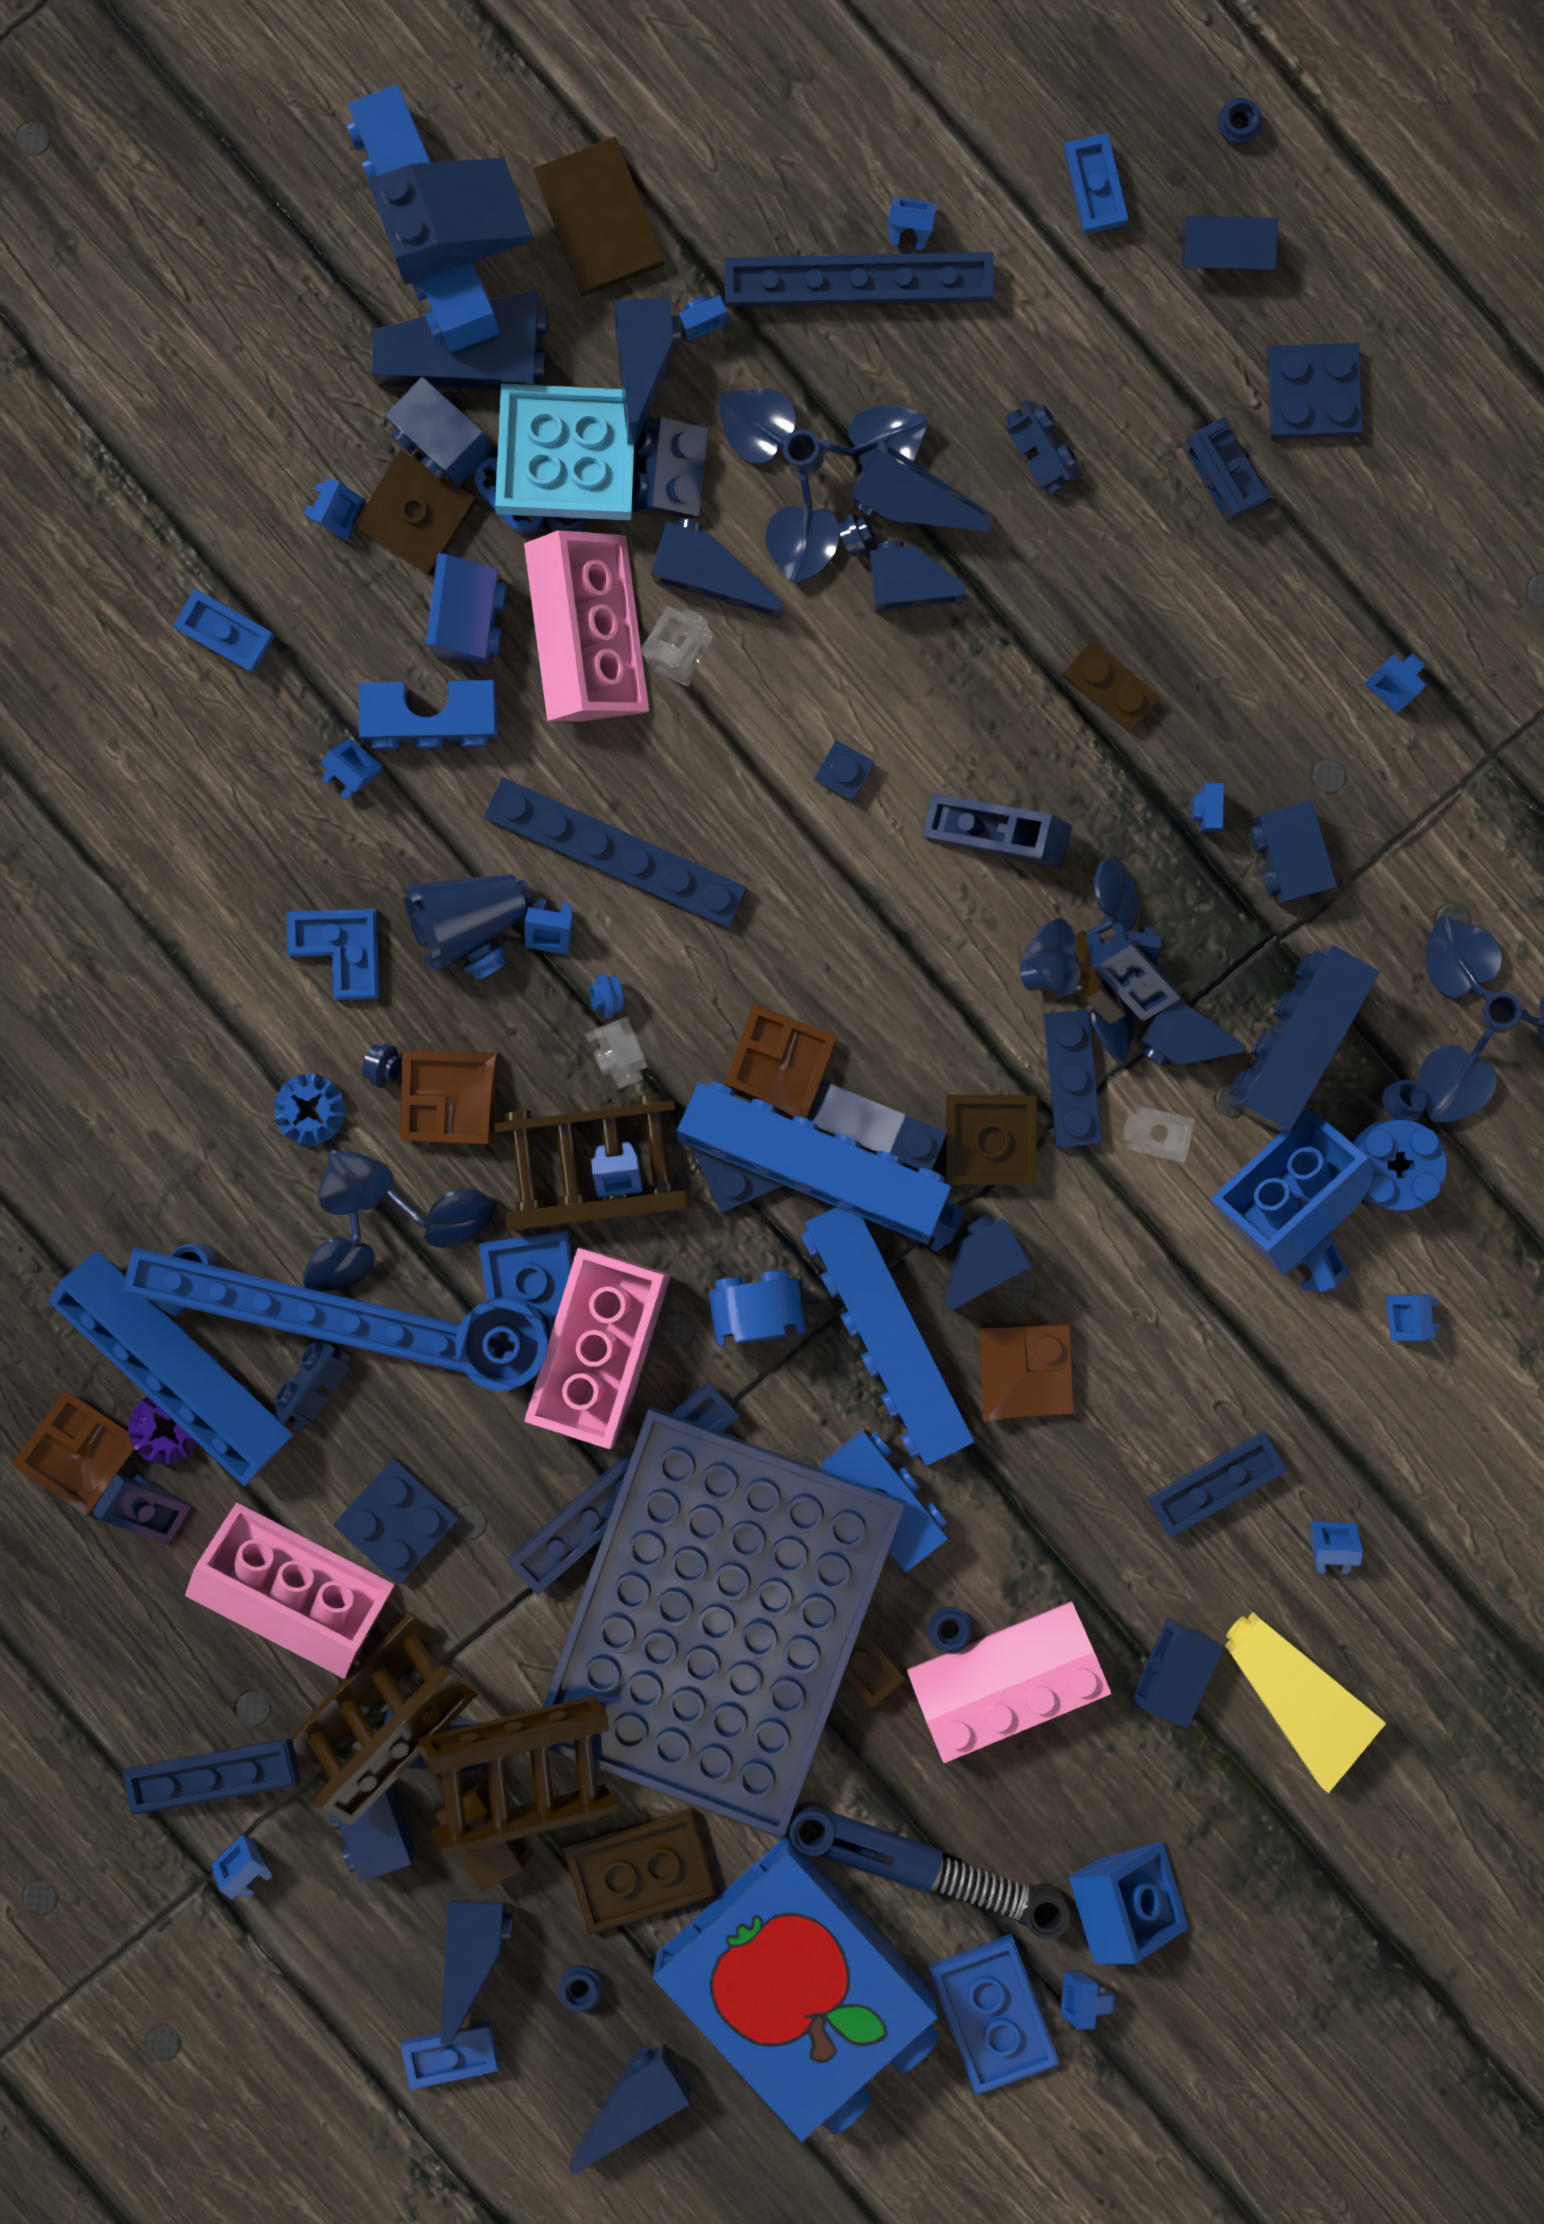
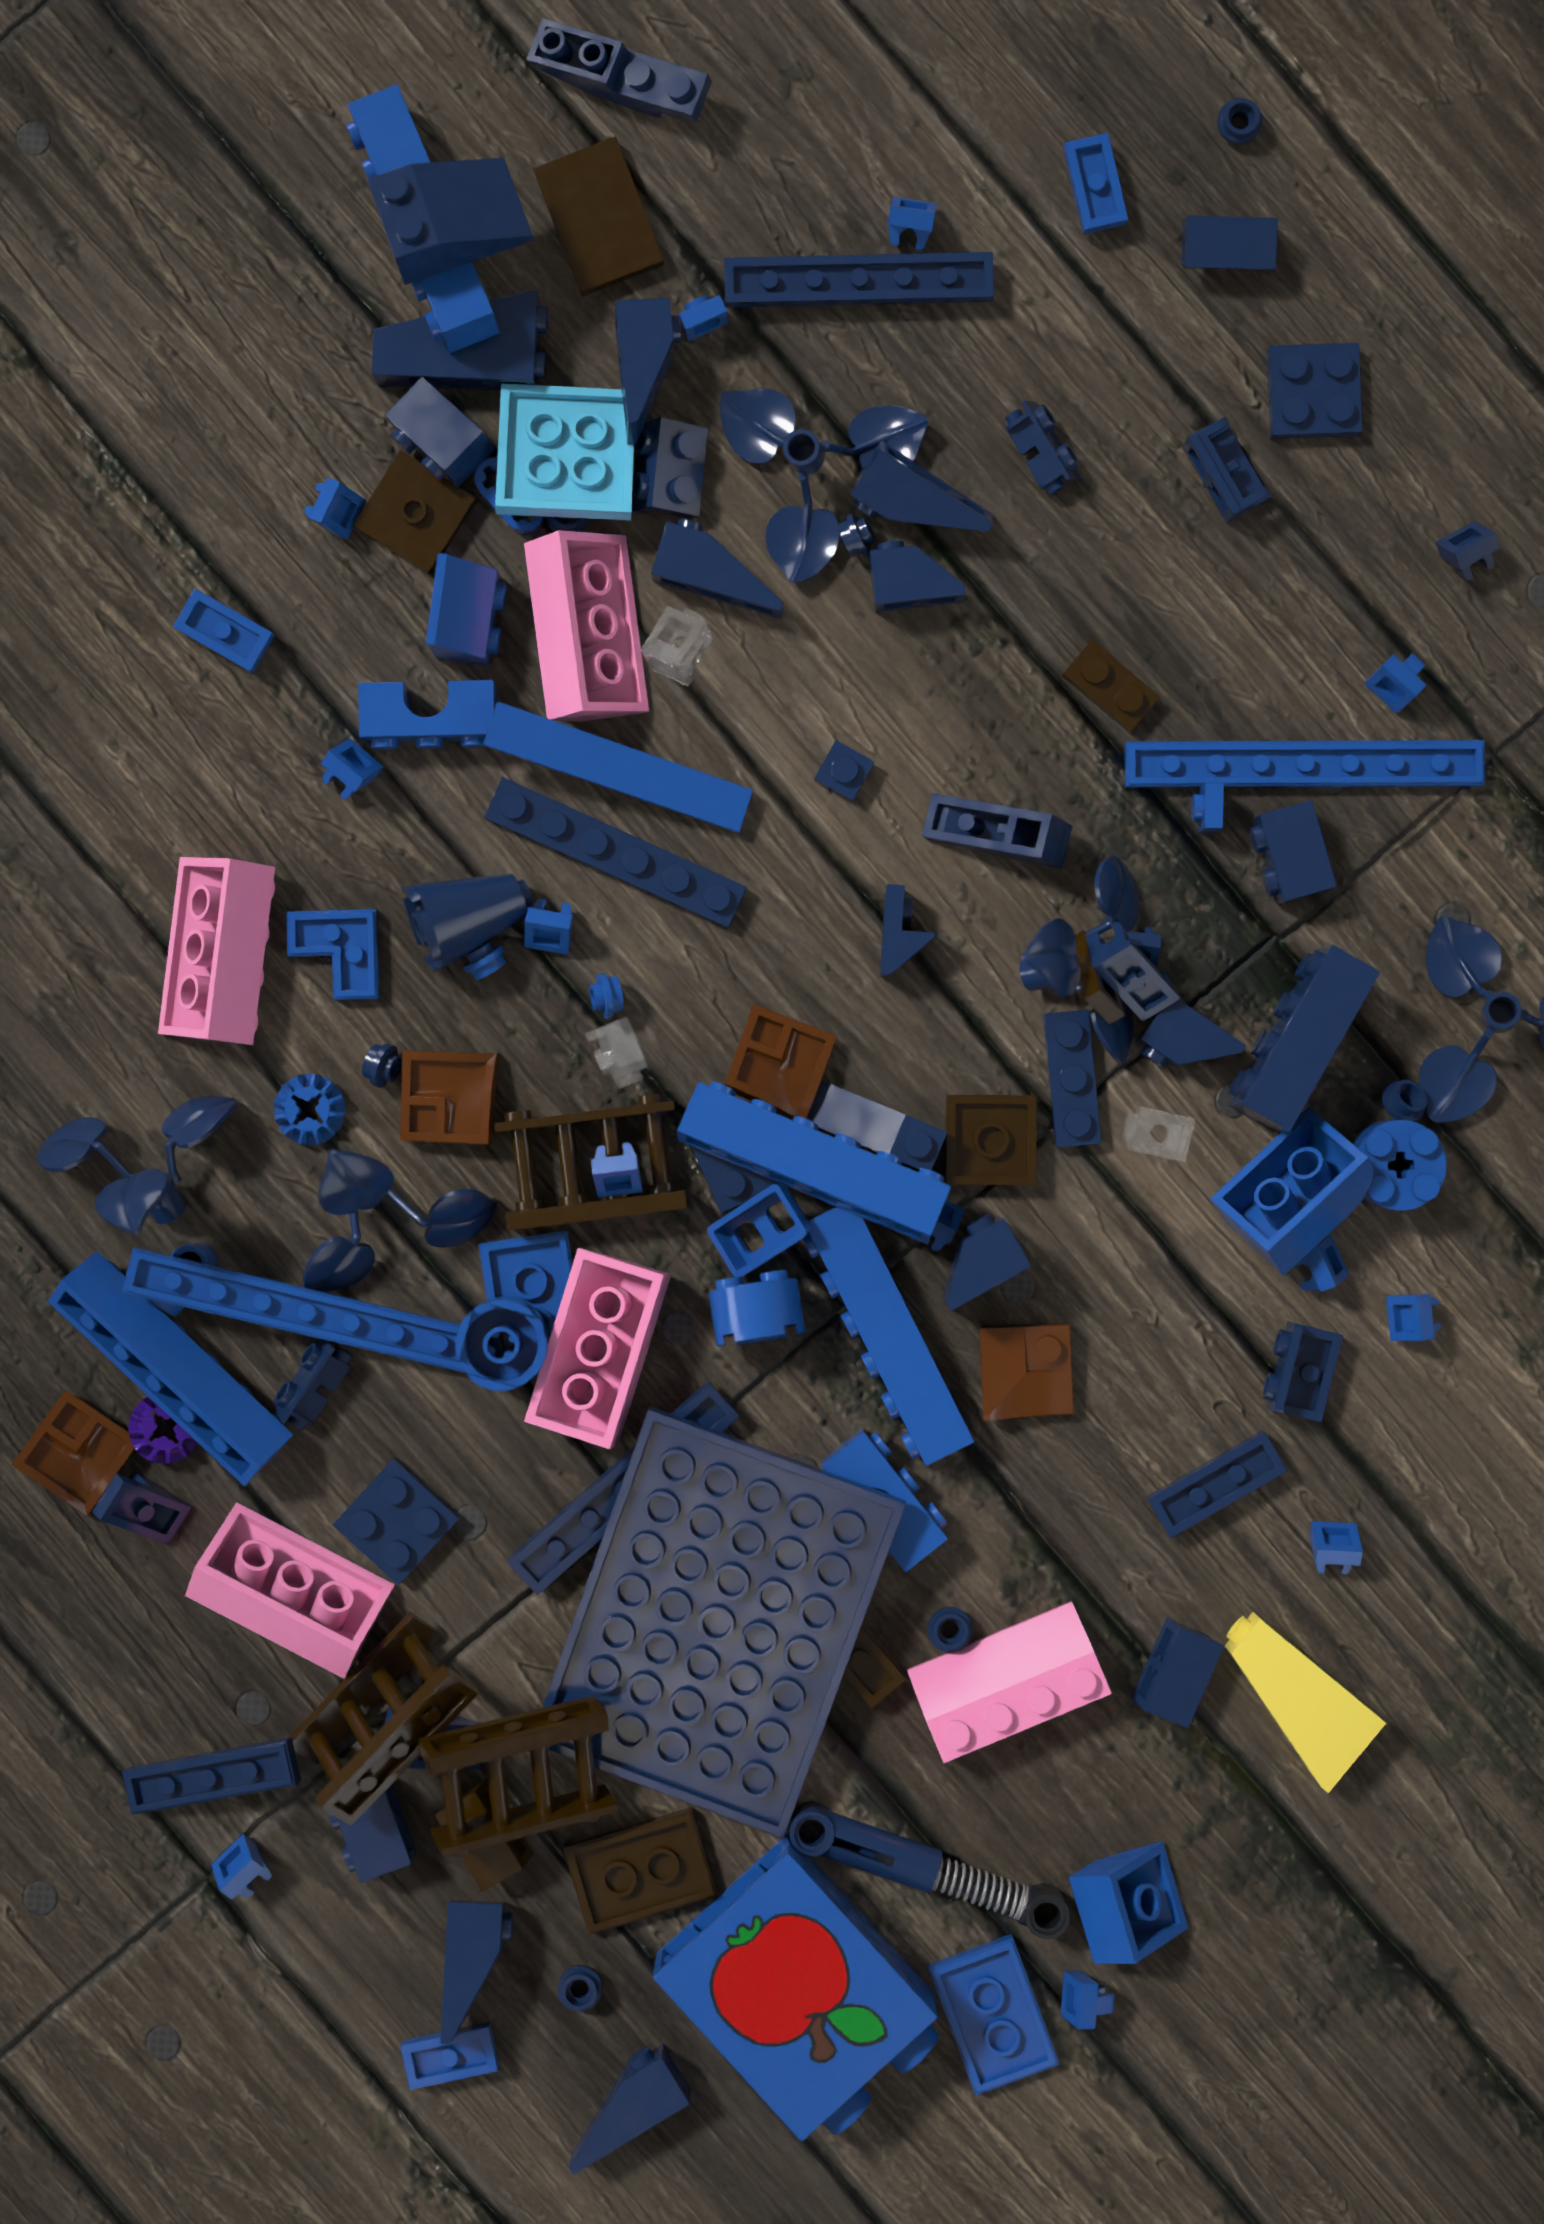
none -> dark blue plant [36,1096,239,1235]
none -> bright pink slope [158,857,275,1045]
none -> blue tile [482,701,753,833]
none -> dark blue slope [526,18,712,123]
none -> blue piece [707,1184,810,1277]
none -> dark blue slope [879,884,938,977]
none -> blue tile [1125,740,1485,788]
none -> dark blue bracket [1263,1321,1343,1423]
none -> dark blue tile [1436,521,1500,581]

